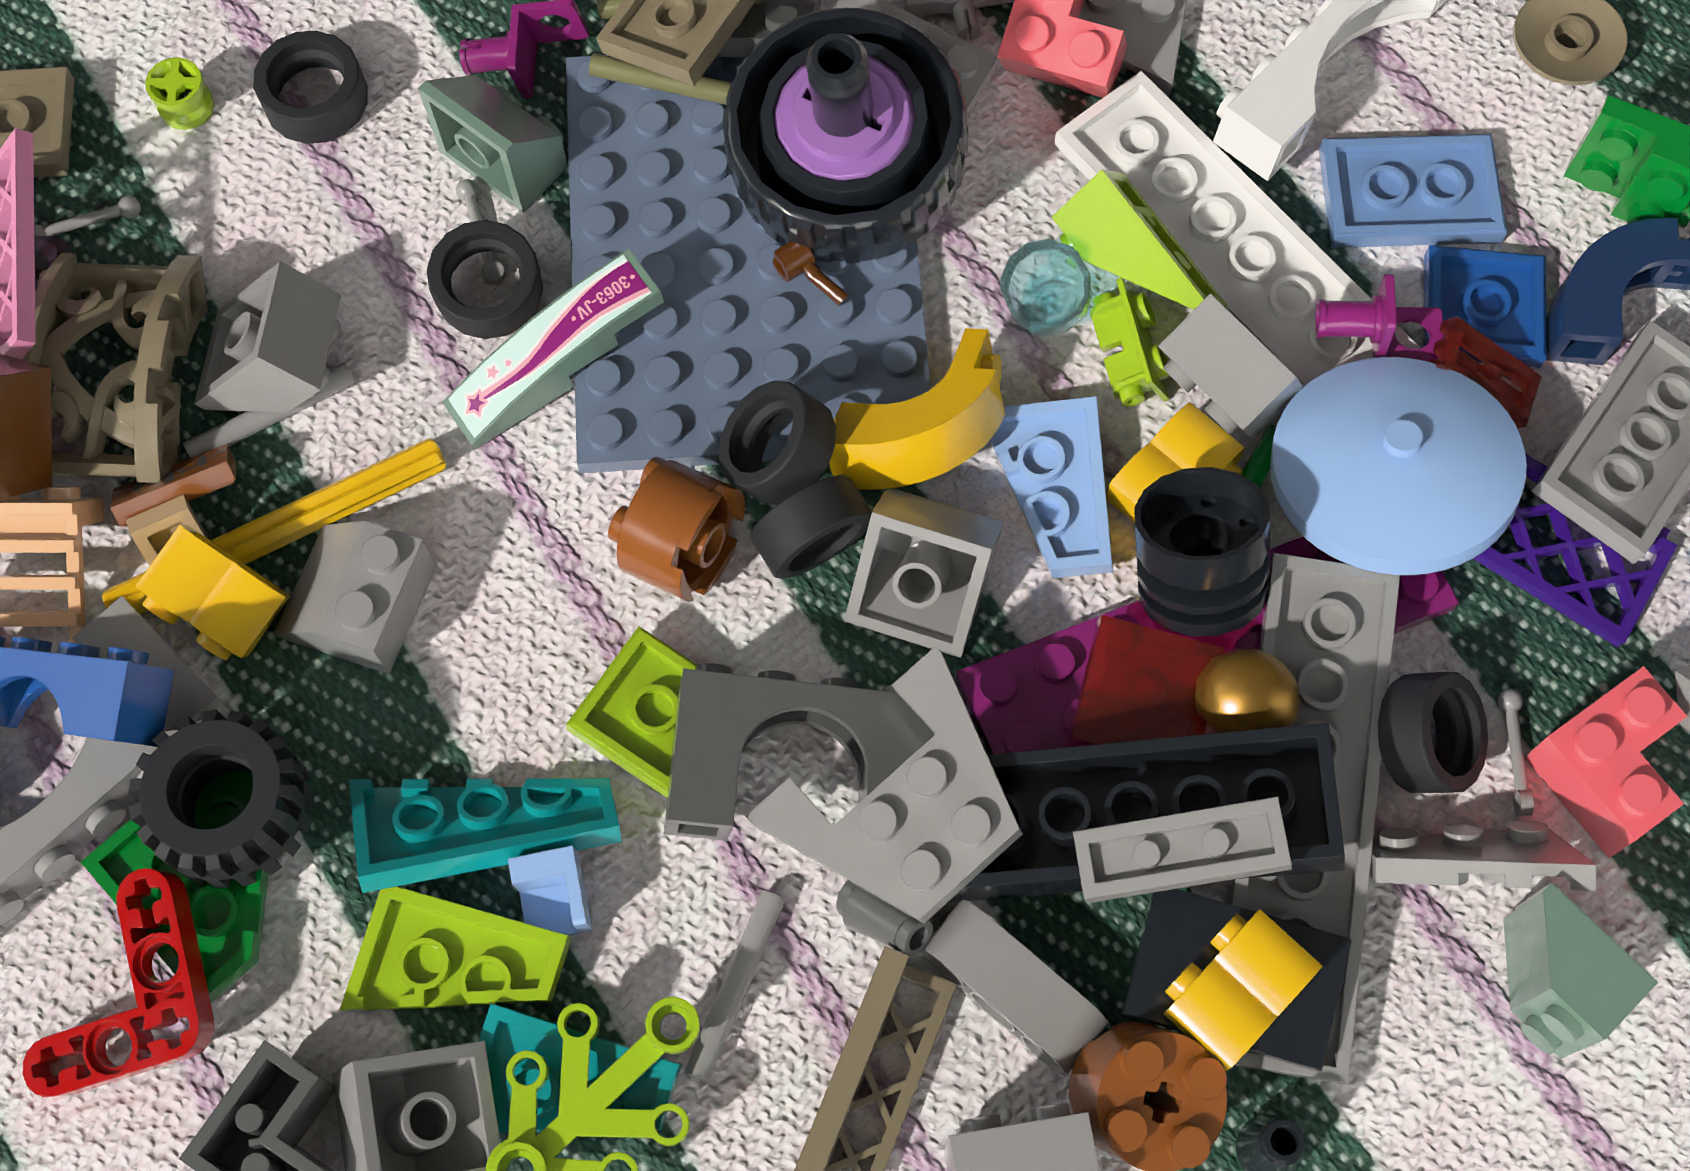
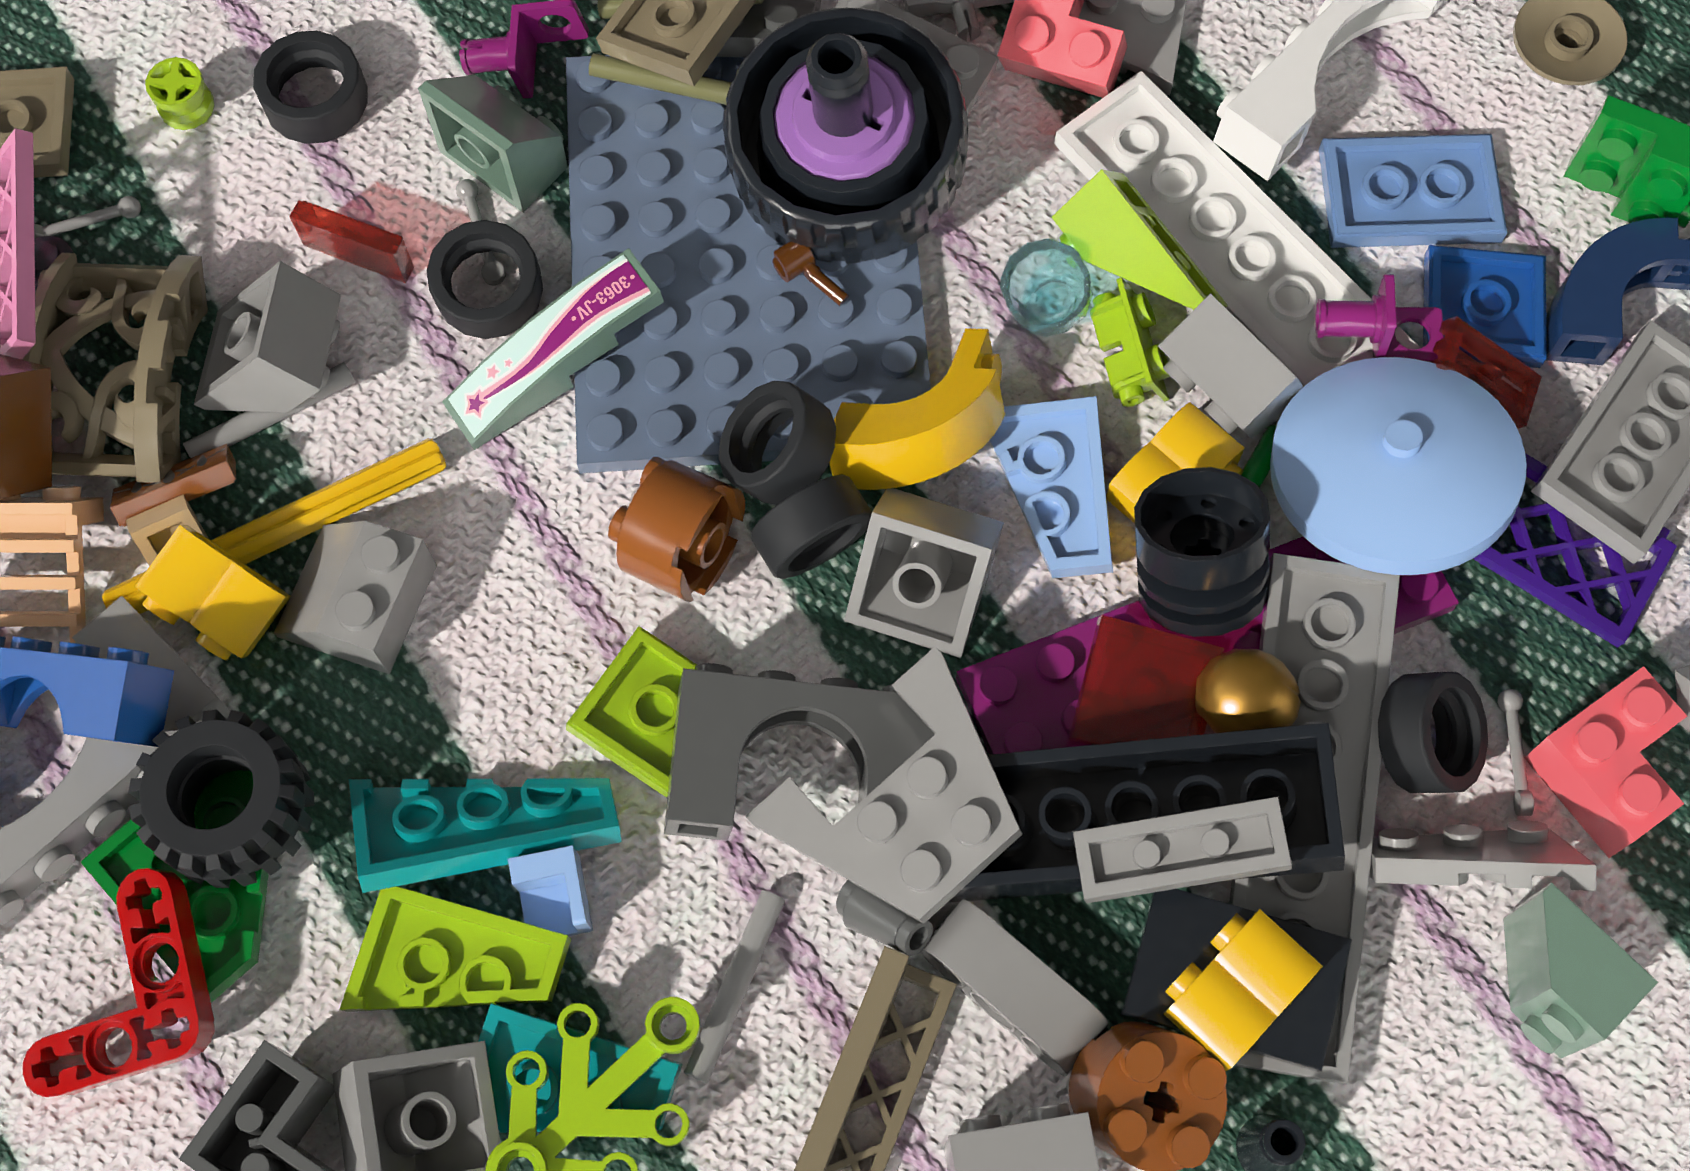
none -> clear red tile [289,200,414,283]

